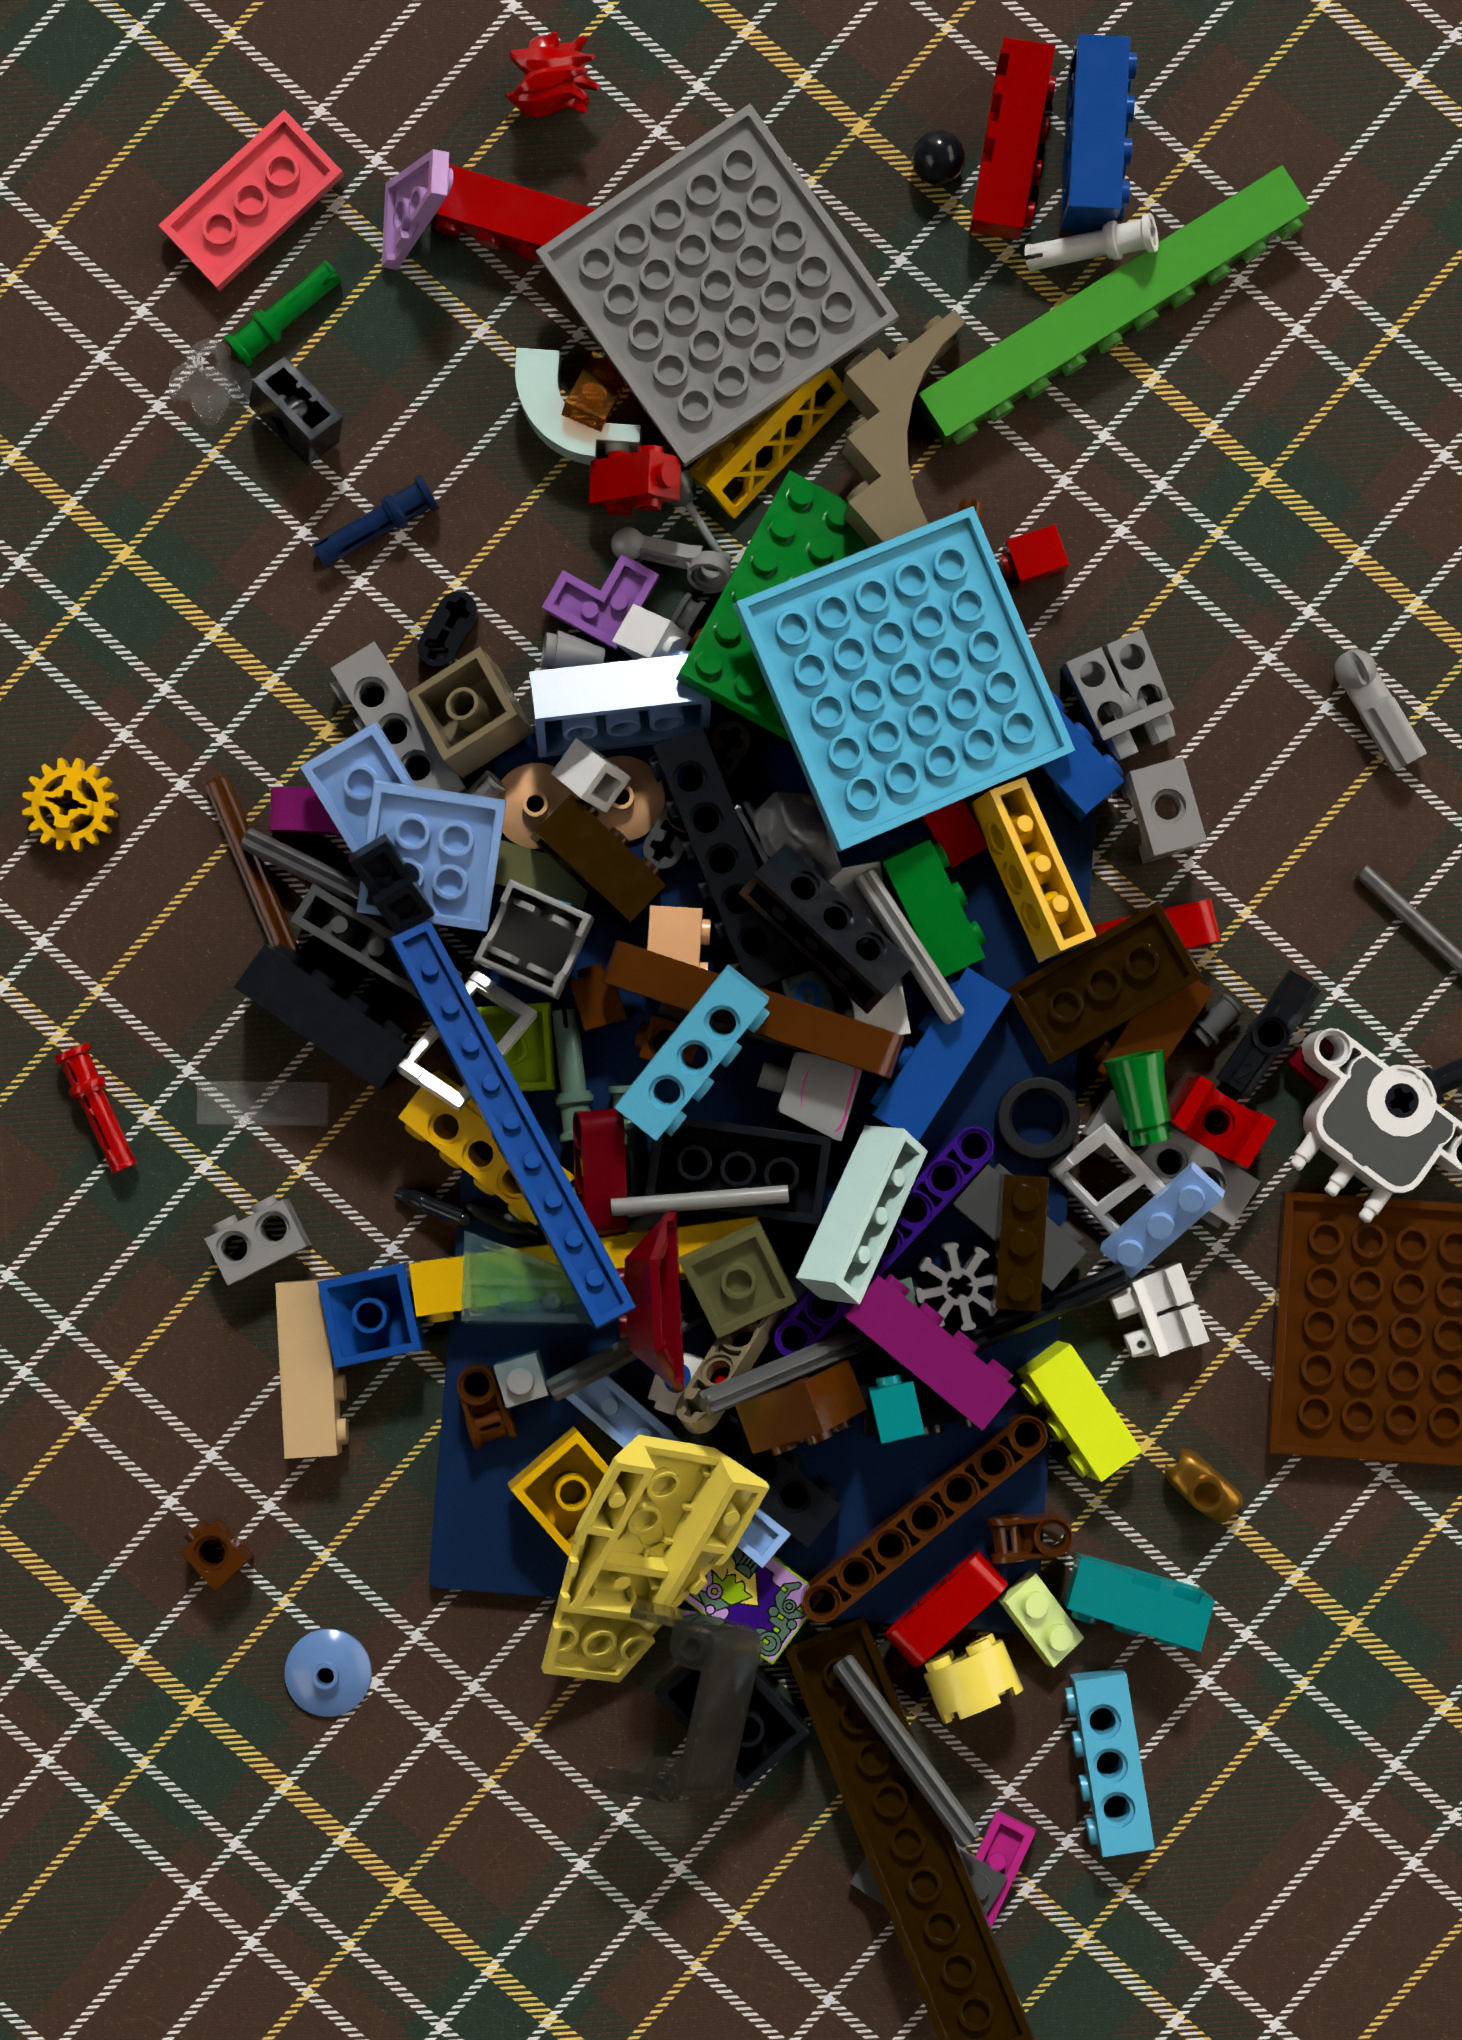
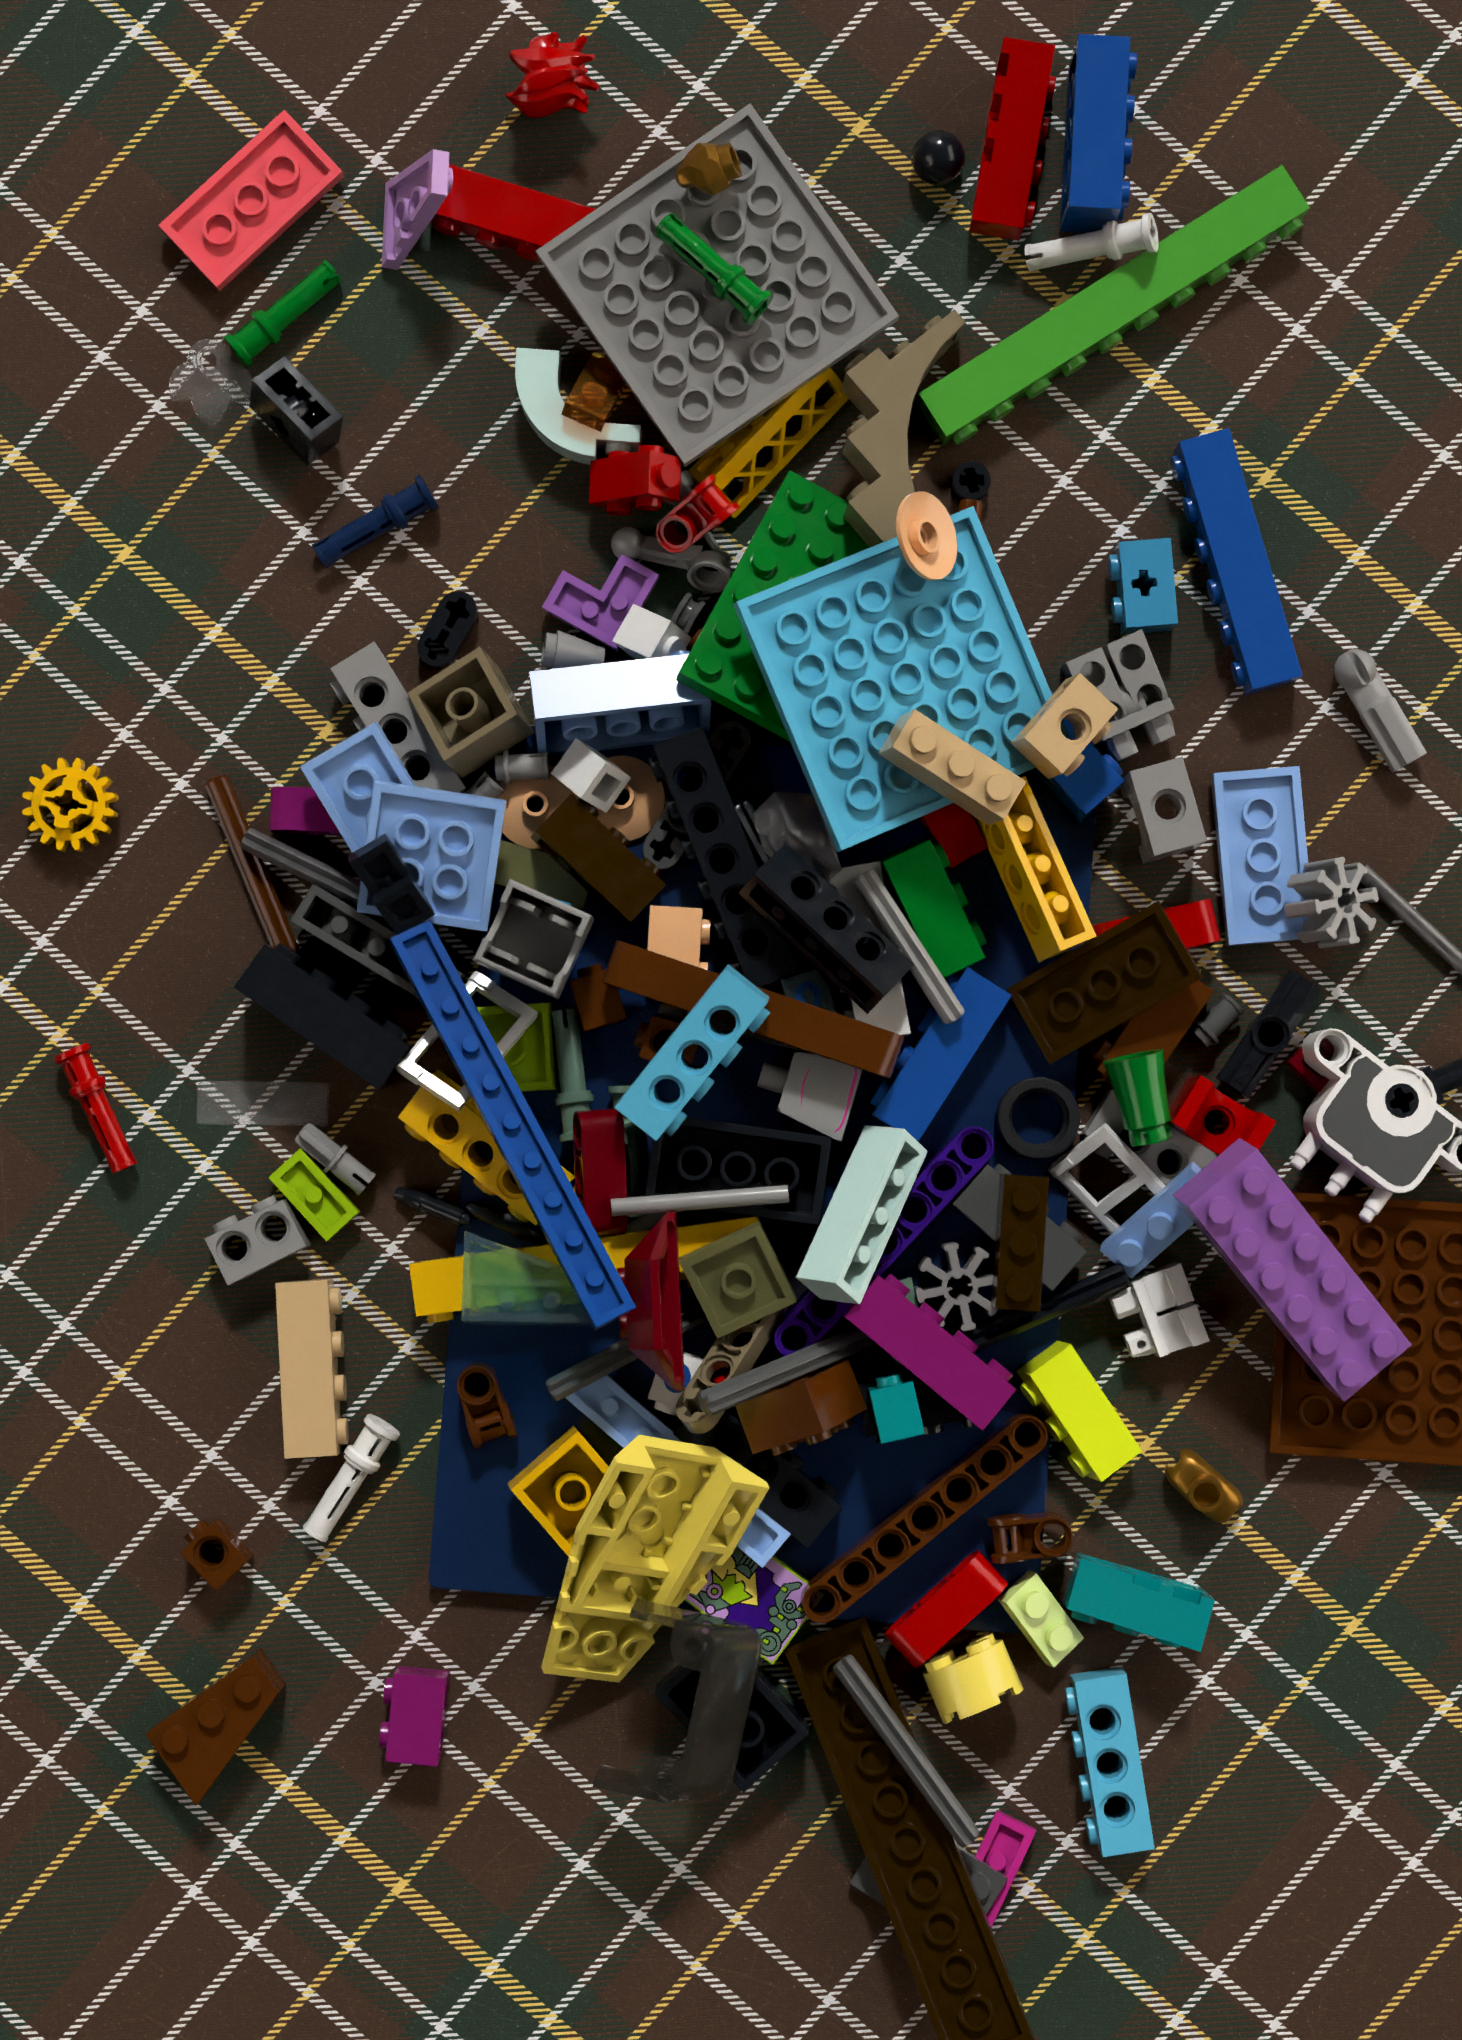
medium blue dish [284,1629,372,1717] -> none
blue slope [317,1261,426,1368] -> none
light grey brick [493,1349,549,1408] -> none
red brick [999,524,1069,589] -> none
none -> reddish brown wedge [145,1648,286,1806]
none -> lime plate [268,1148,360,1242]
none -> light grey axle [294,1123,376,1196]
none -> white pin [303,1414,400,1542]
none -> magenta brick [379,1666,450,1766]
none -> light grey pin [495,750,550,785]
none -> green pin [654,212,774,325]
none -> red piece [656,473,740,553]
none -> pearl gold rock [675,143,742,195]
none -> tan brick [878,709,1026,825]
none -> light nougat dish [896,491,957,581]
none -> black bush [951,461,991,501]
none -> tan brick [1010,673,1118,779]
none -> dark azure brick [1108,538,1178,635]
none -> blue brick [1170,428,1303,696]
none -> medium lavender brick [1172,1138,1412,1402]
none -> light blue plate [1211,766,1308,946]
none -> light grey gear [1284,857,1379,948]

